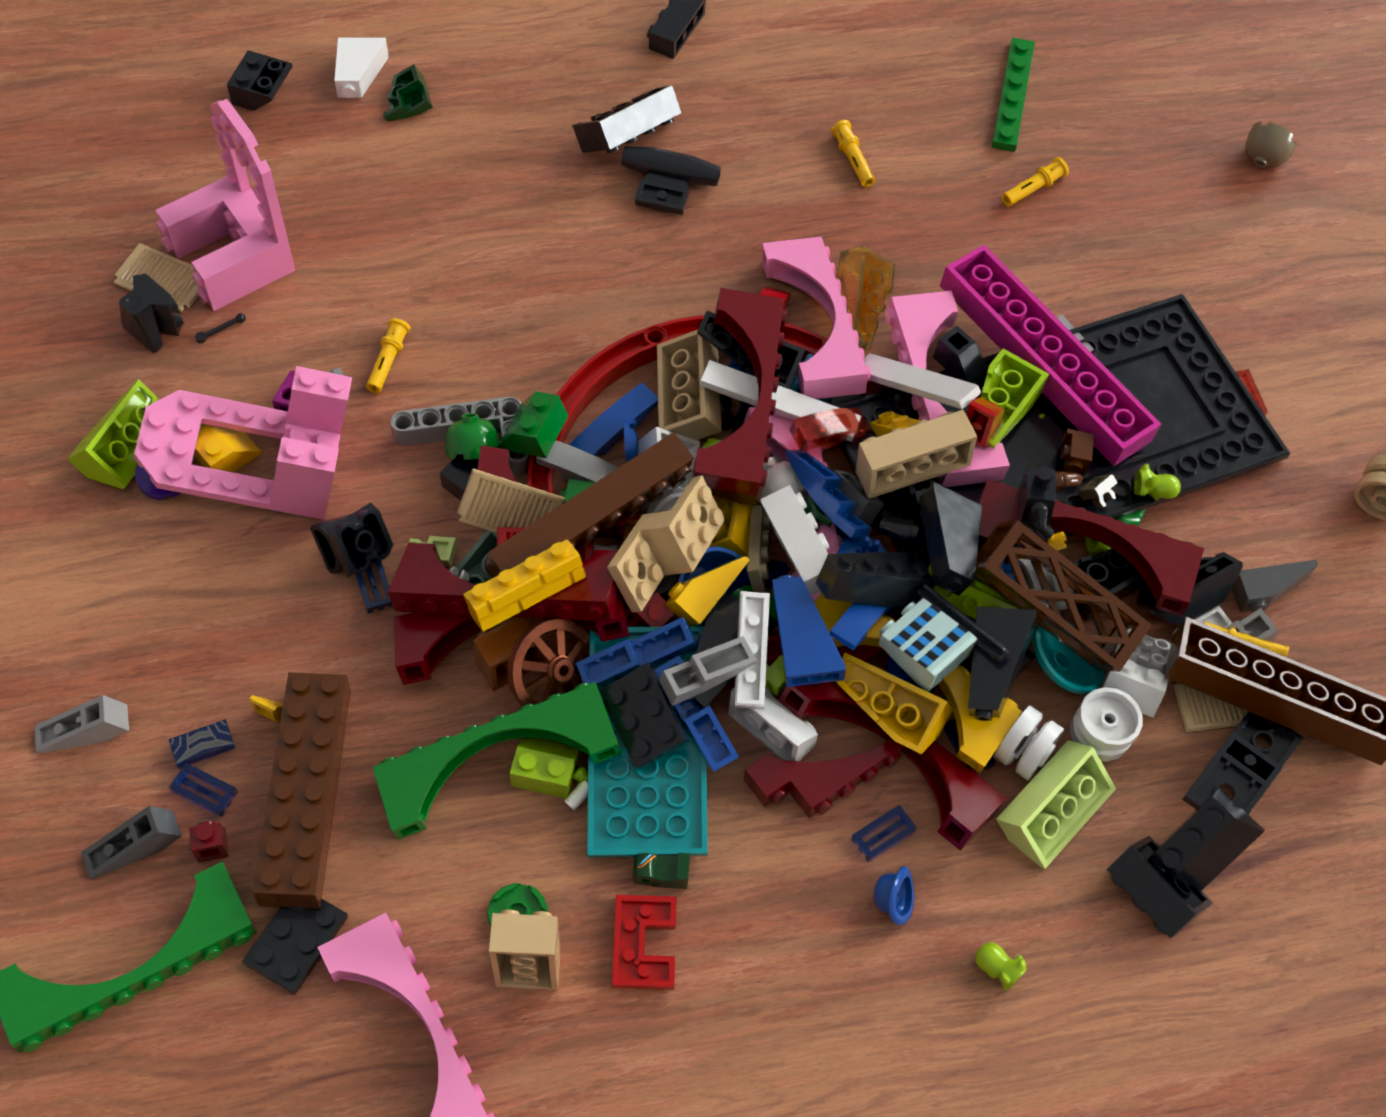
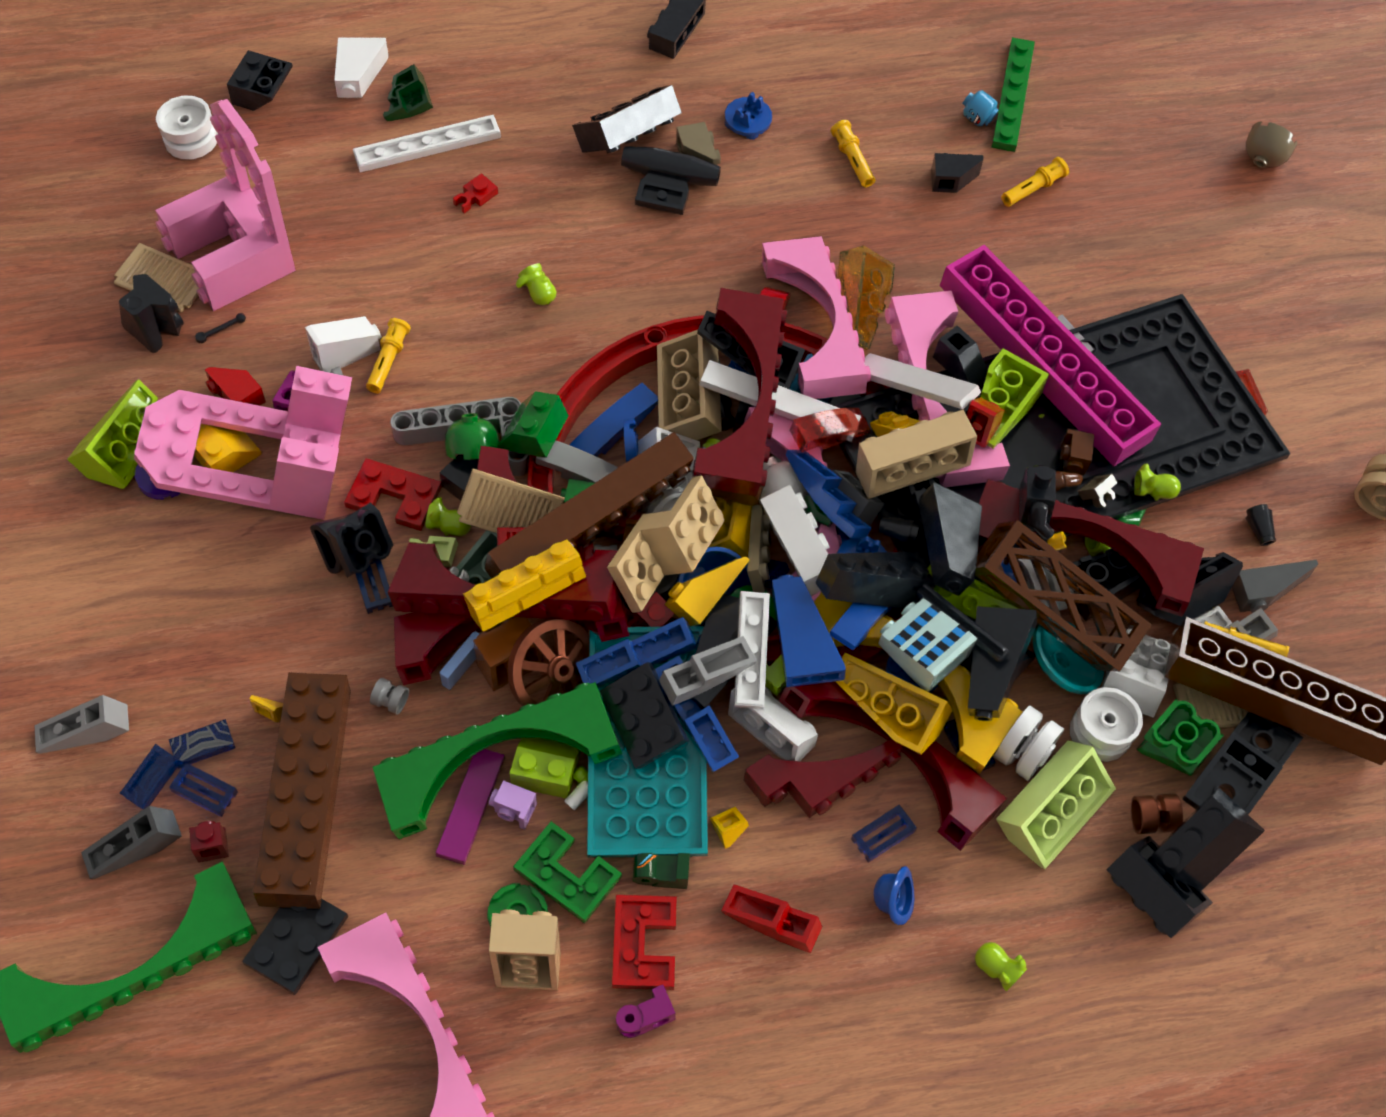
none -> clear blue tile [120,744,182,809]
none -> white wheel [156,96,218,159]
none -> red slope [205,367,266,406]
none -> white slope [305,316,381,373]
none -> red plate [344,458,442,531]
none -> white tile [353,114,501,172]
none -> light grey wheel [370,677,409,715]
none -> lime animal [426,497,471,536]
none -> magenta tile [436,749,505,865]
none -> light blue tile [440,631,479,690]
none -> red plate [453,173,498,214]
none -> lavender brick [489,781,537,830]
none -> green plate [513,821,622,924]
none -> lime animal [516,263,557,306]
none -> magenta leg [616,985,676,1038]
none -> dark tan slope [676,122,721,165]
none -> yellow slope [709,806,749,849]
none -> red slope [721,884,823,953]
none -> blue plate [725,92,772,139]
none -> black slope [931,153,984,193]
none -> dark azure head [962,90,999,127]
none -> copper wheel [1131,793,1183,834]
none -> green piece [1136,699,1224,776]
none -> black cone [1245,504,1276,546]

